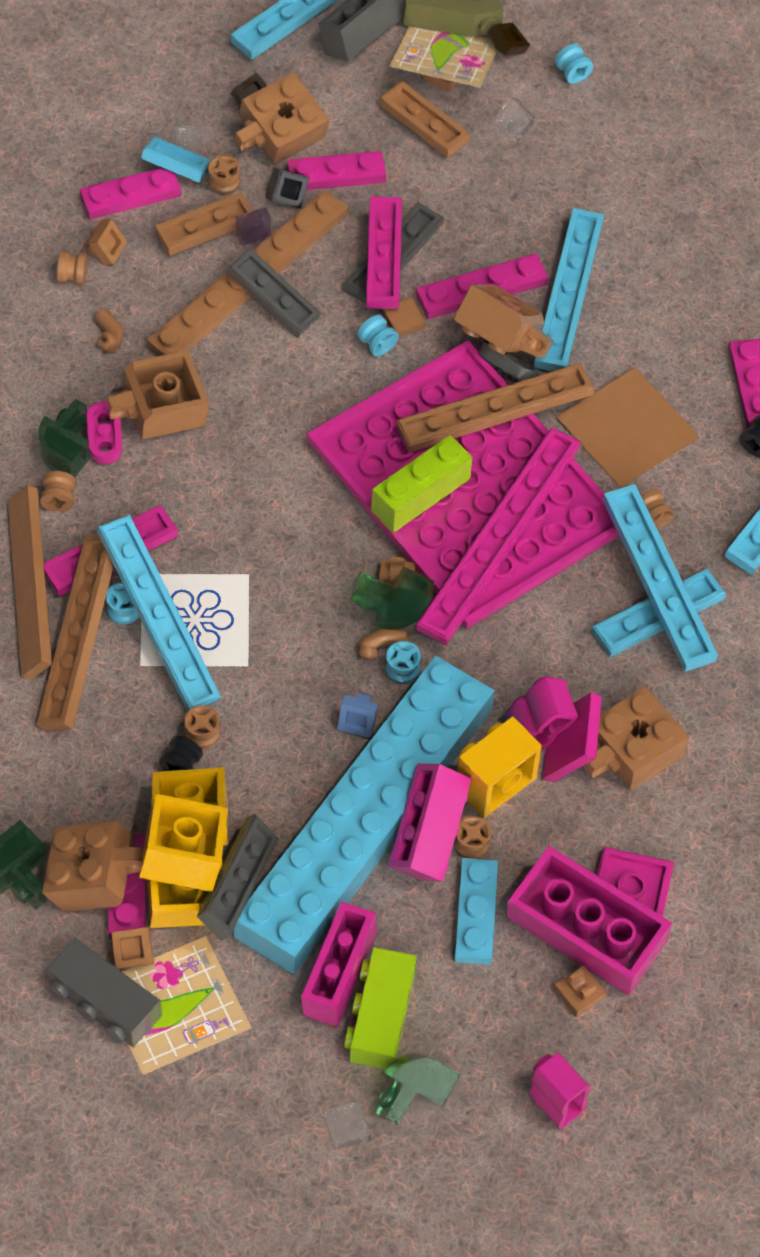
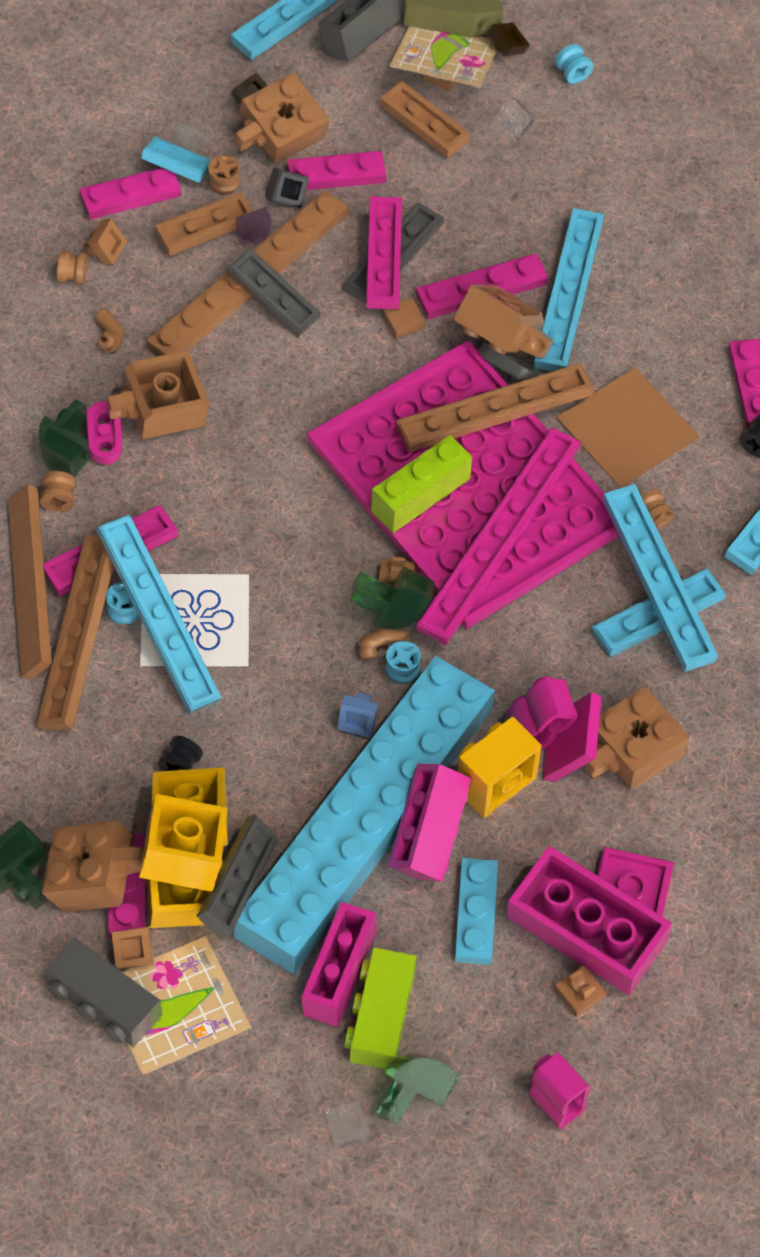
medium nougat wheel [184,705,220,749] -> none
medium azure wheel [357,315,399,357] -> none
medium nougat wheel [454,816,491,859] -> none

